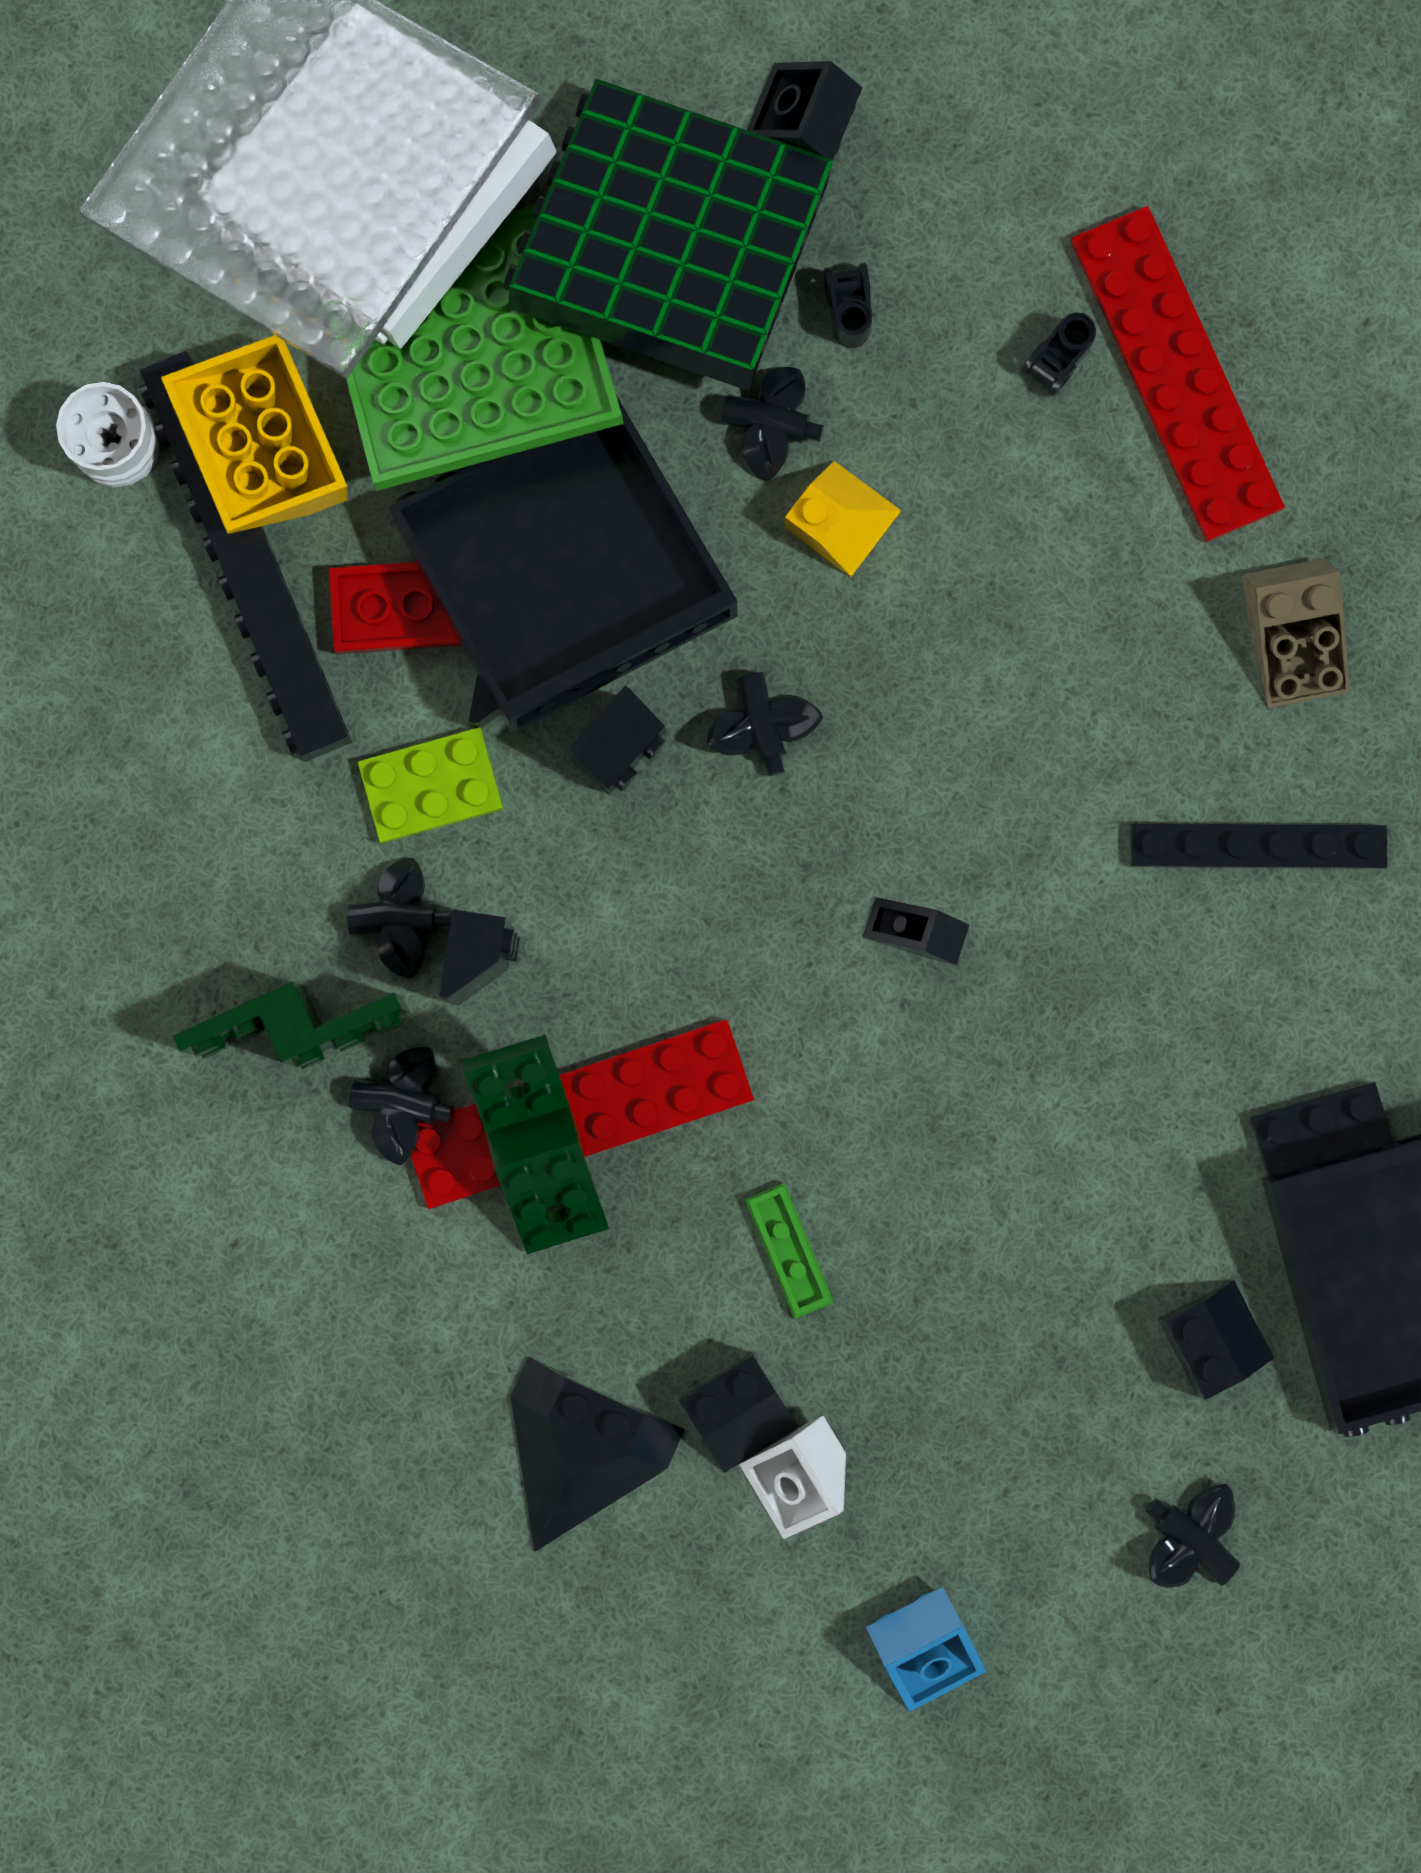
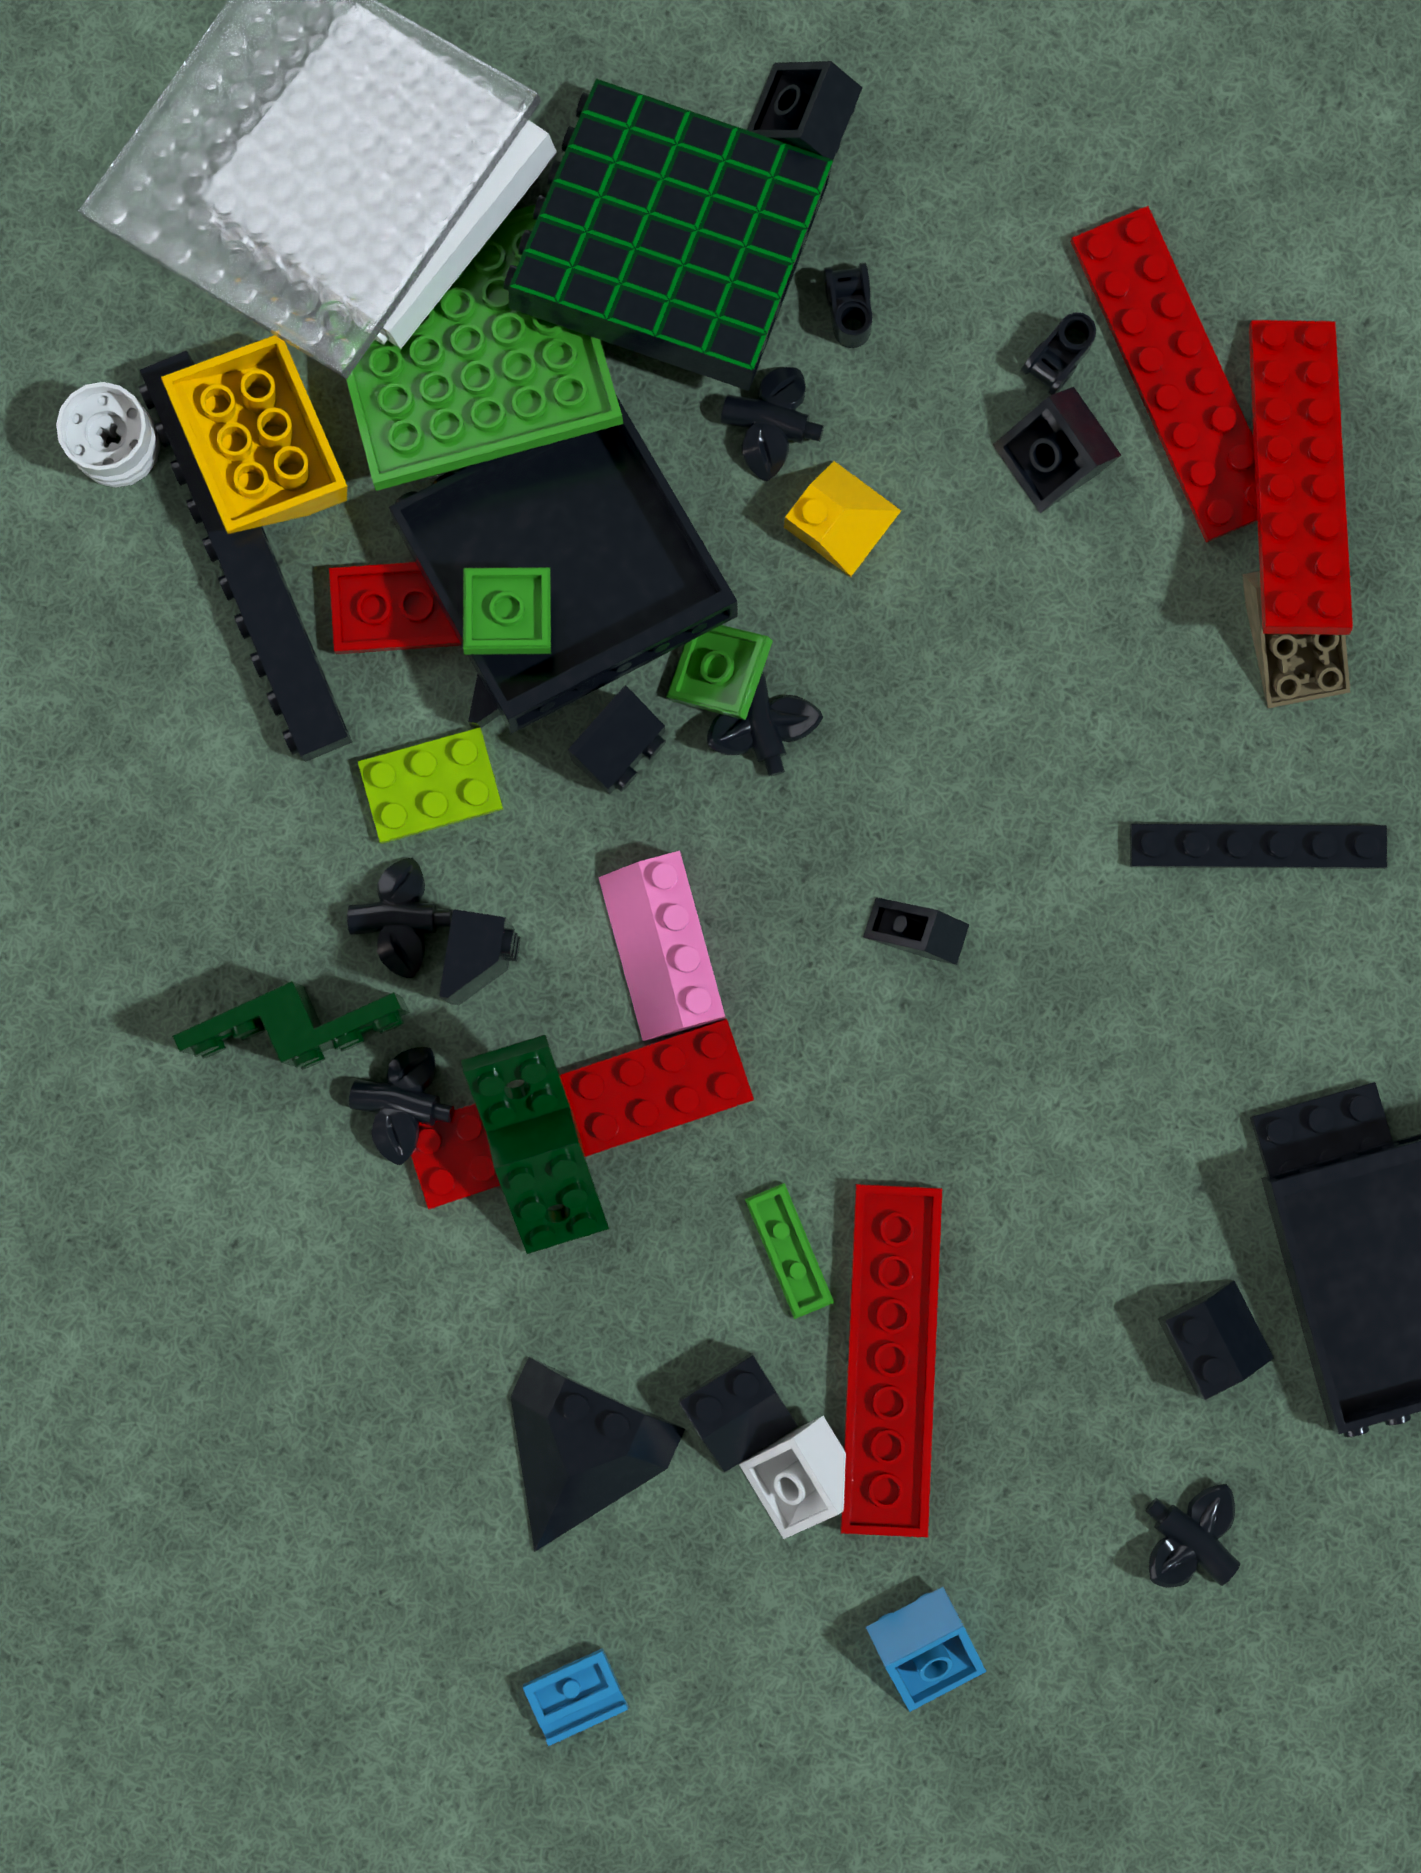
none -> bright green tile [463,568,551,655]
none -> dark azure plate [523,1648,629,1746]
none -> bright pink slope [598,850,725,1041]
none -> bright green tile [666,625,773,720]
none -> red plate [840,1184,943,1538]
none -> black slope [993,387,1121,513]
none -> red plate [1249,320,1353,635]

